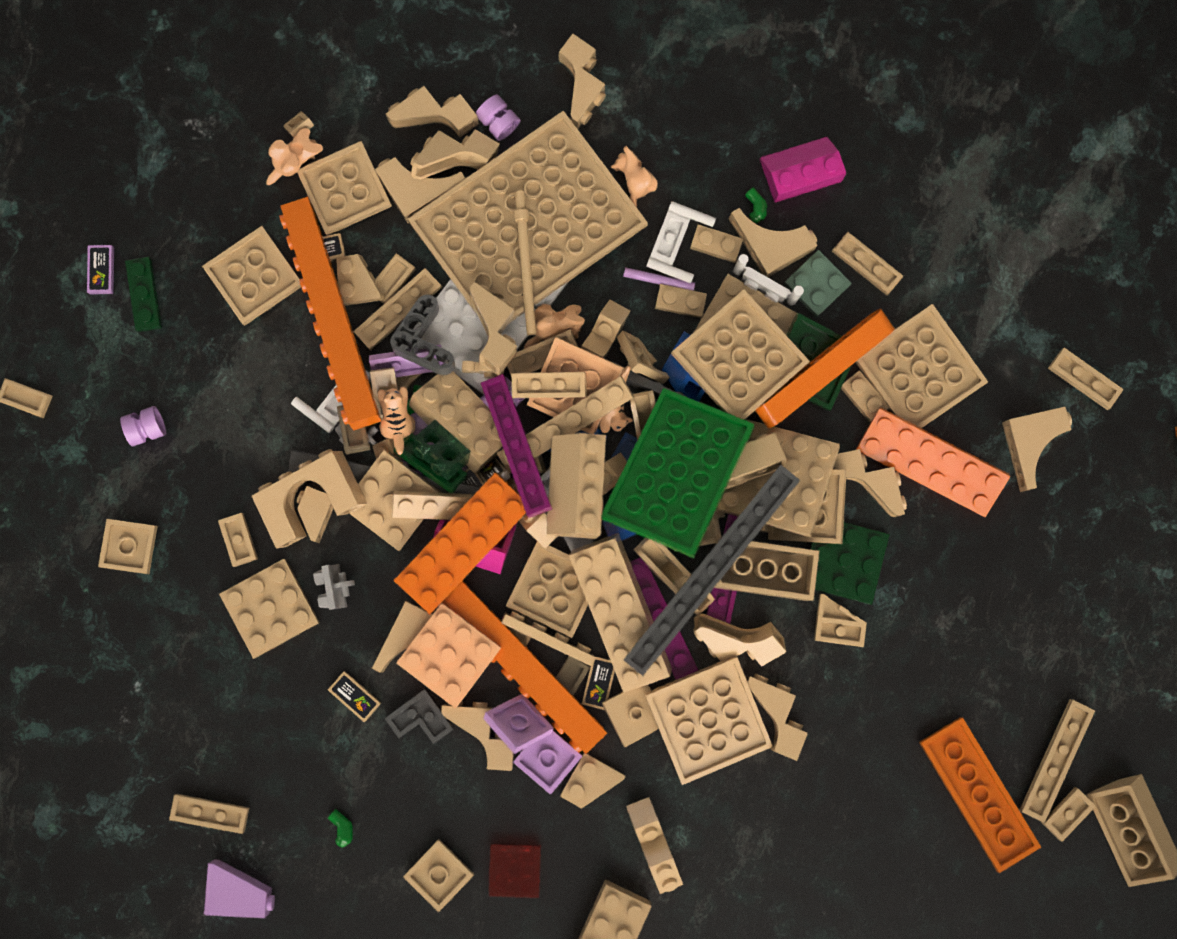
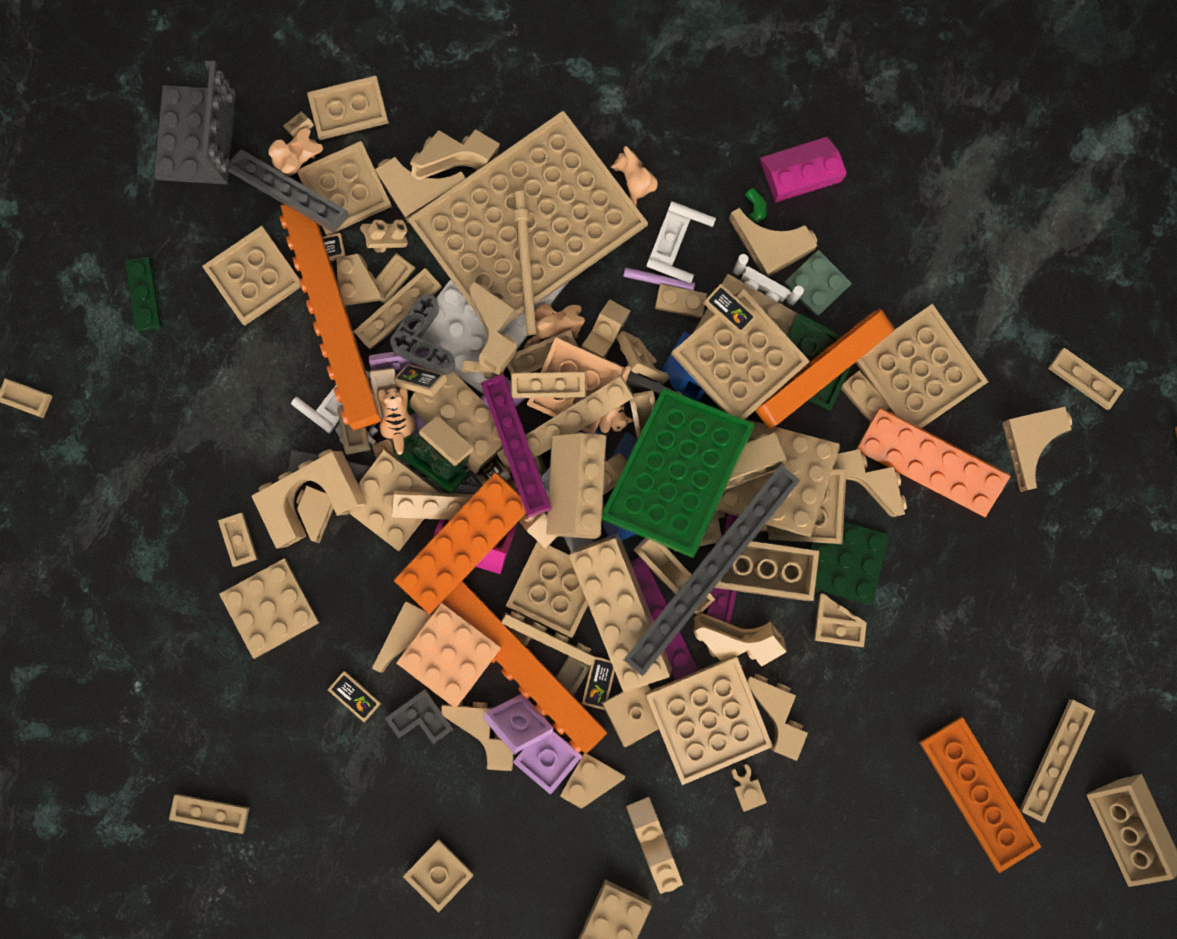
tile [87,245,114,294] -> none
tan plate [98,519,158,574] -> none
lavender wheel [120,406,166,447] -> none
lavender slope [204,859,275,918] -> none
light grey hips [313,564,355,610] -> none
green arm [328,809,353,847] -> none
tan arch [386,86,479,137] -> none
lavender wheel [476,95,520,141] -> none
clear red plate [489,844,541,898] -> none
tan arch [559,34,606,129] -> none
tan plate [690,224,743,263] -> none
tan tile [832,232,903,295] -> none
tan plate [1041,787,1096,842] -> none
none -> dark grey bracket [154,61,236,184]
none -> dark grey plate [229,149,349,233]
none -> tan plate [307,76,389,140]
none -> tan hips [360,220,408,252]
none -> tile [393,364,447,397]
none -> tan tile [419,416,473,466]
none -> tile [703,284,757,336]
none -> tan plate [731,764,767,812]

